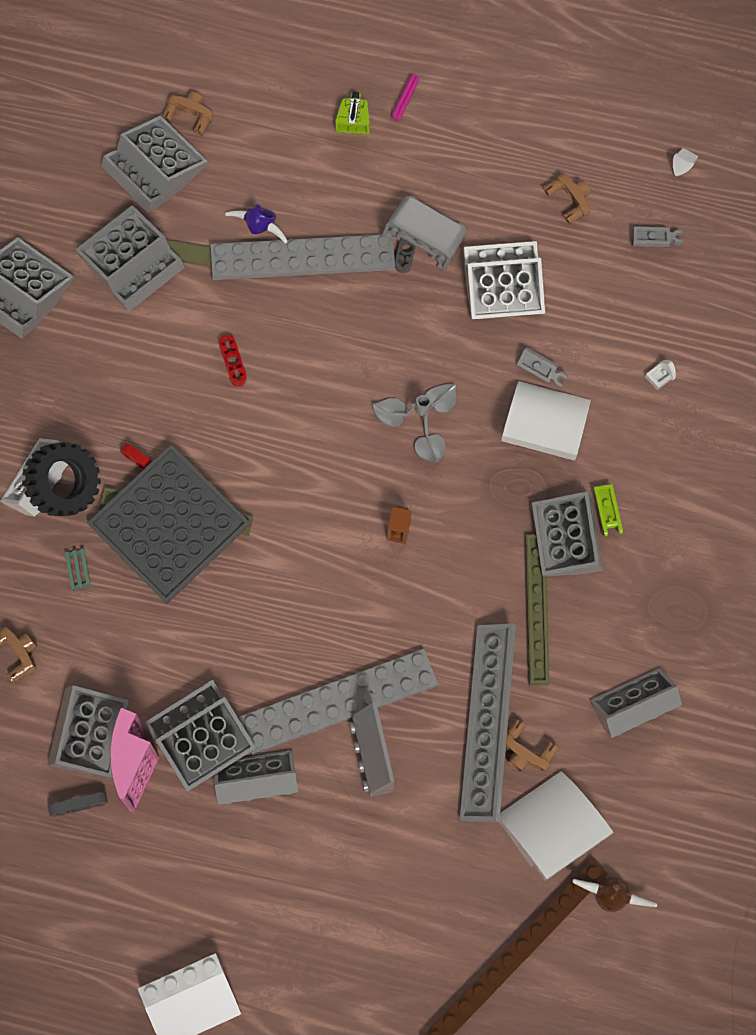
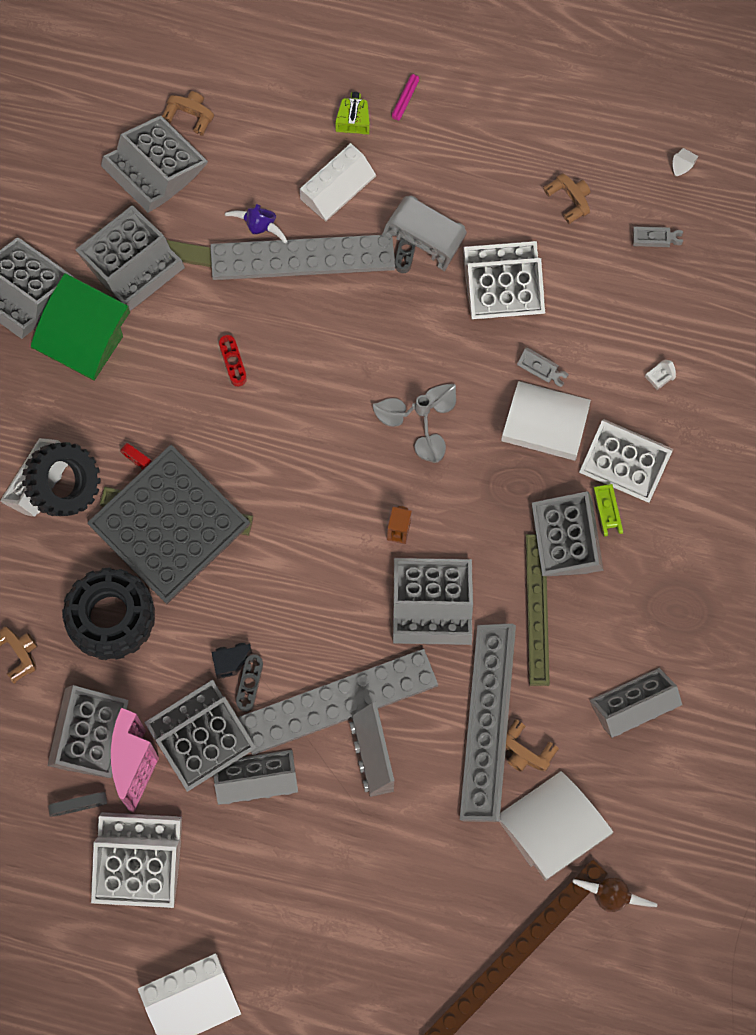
sand green tile [65,548,91,590] -> none
none -> green slope [31,273,130,381]
none -> black tyre [62,567,155,660]
none -> white slope [91,812,182,908]
none -> black slope [211,643,252,679]
none -> dark grey beam [236,655,263,712]
none -> white slope [300,143,376,222]
none -> light grey slope [393,558,473,645]
none -> white slope [579,419,673,503]

